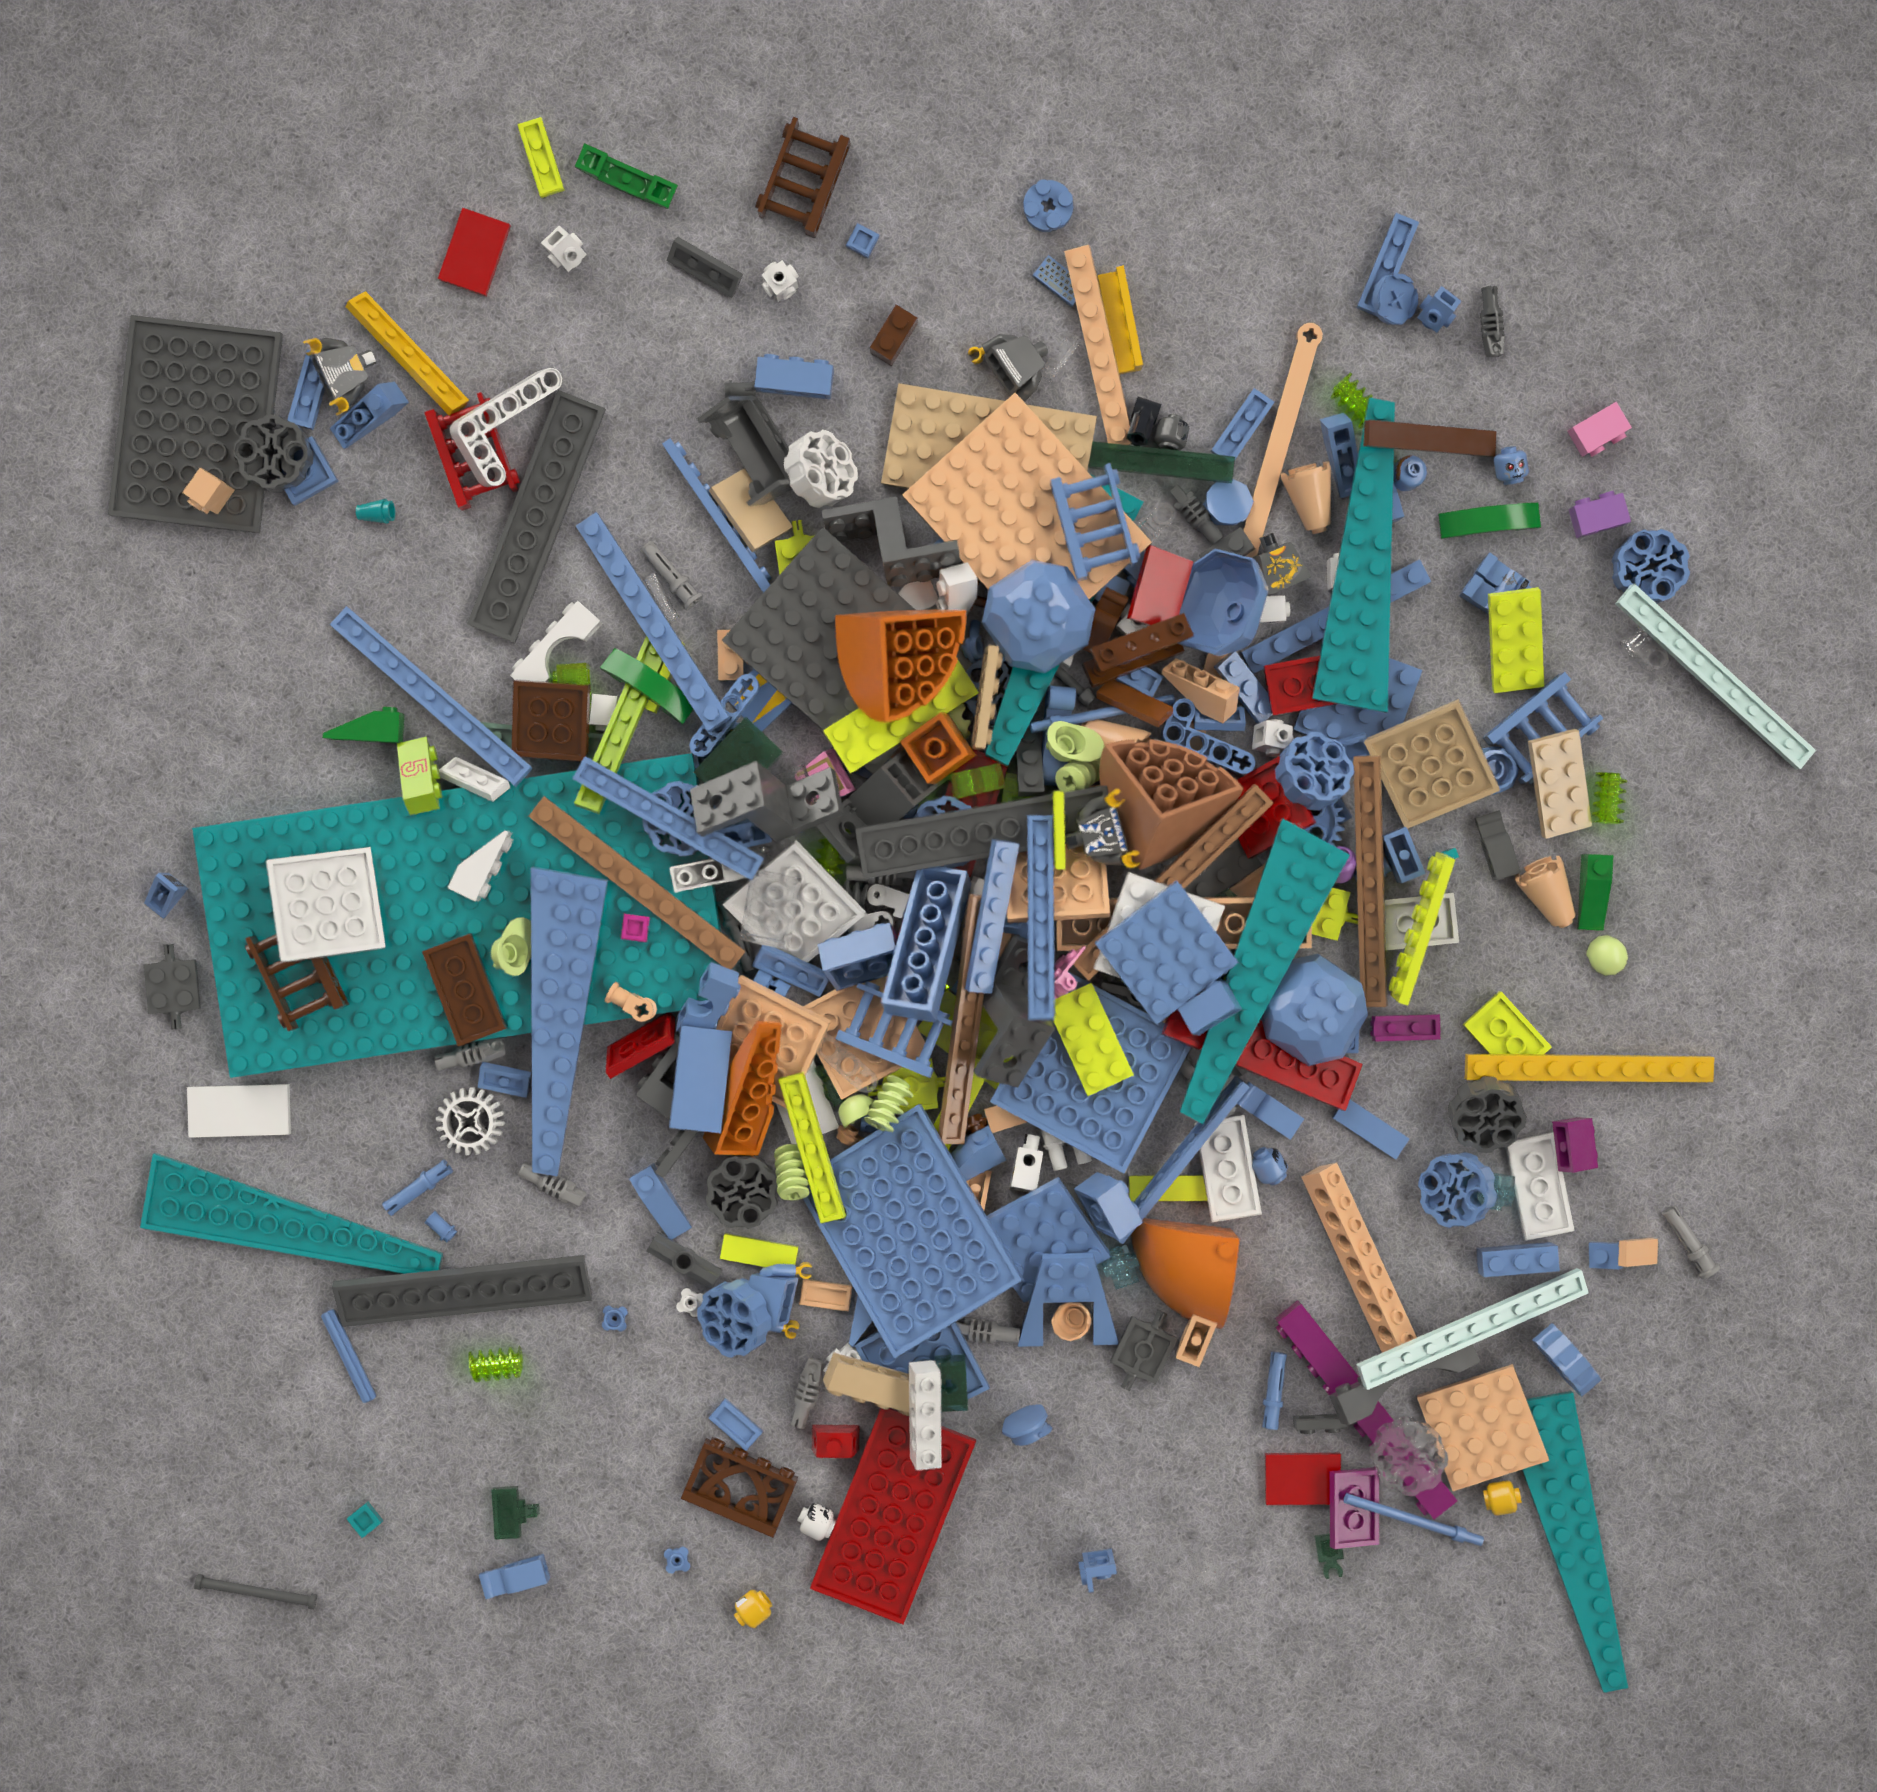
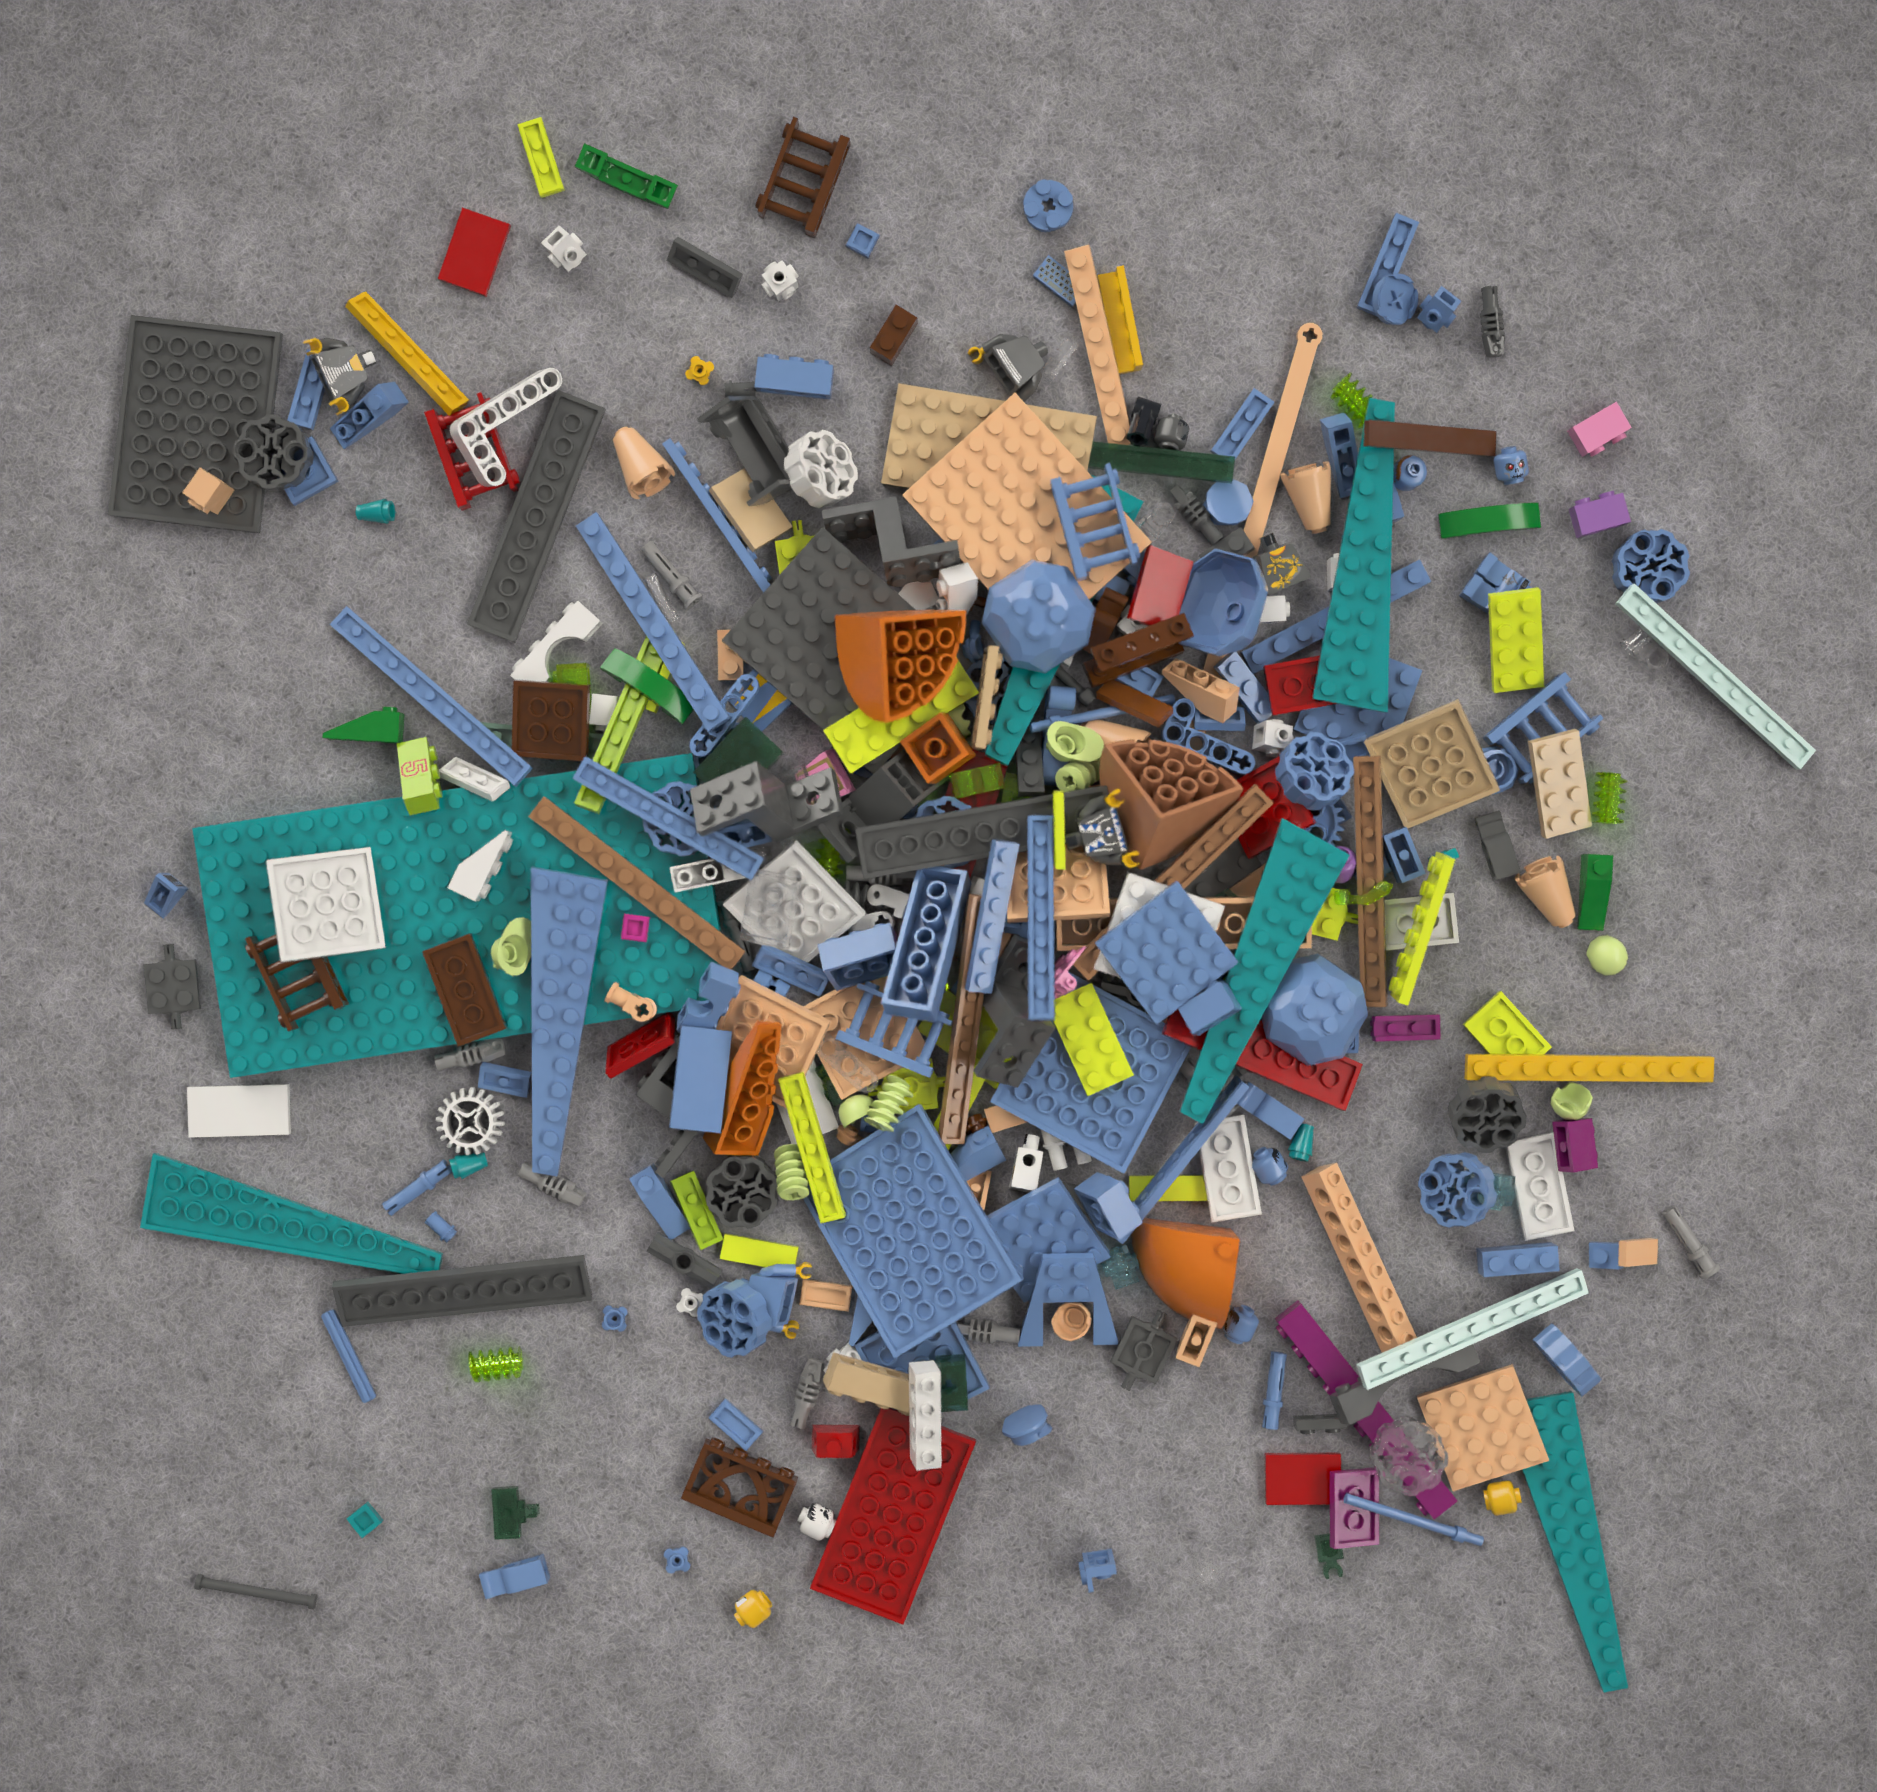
medium blue tile [1332,1100,1409,1160] -> none
none -> teal cone [449,1152,488,1179]
none -> light nougat cone [613,427,675,499]
none -> lime plate [670,1171,724,1250]
none -> yellow plate [685,356,714,385]
none -> medium blue head [1222,1305,1259,1344]
none -> teal cone [1288,1123,1314,1162]
none -> clear neon green piece [1334,881,1393,905]
none -> yellowish green hair [1550,1082,1593,1120]

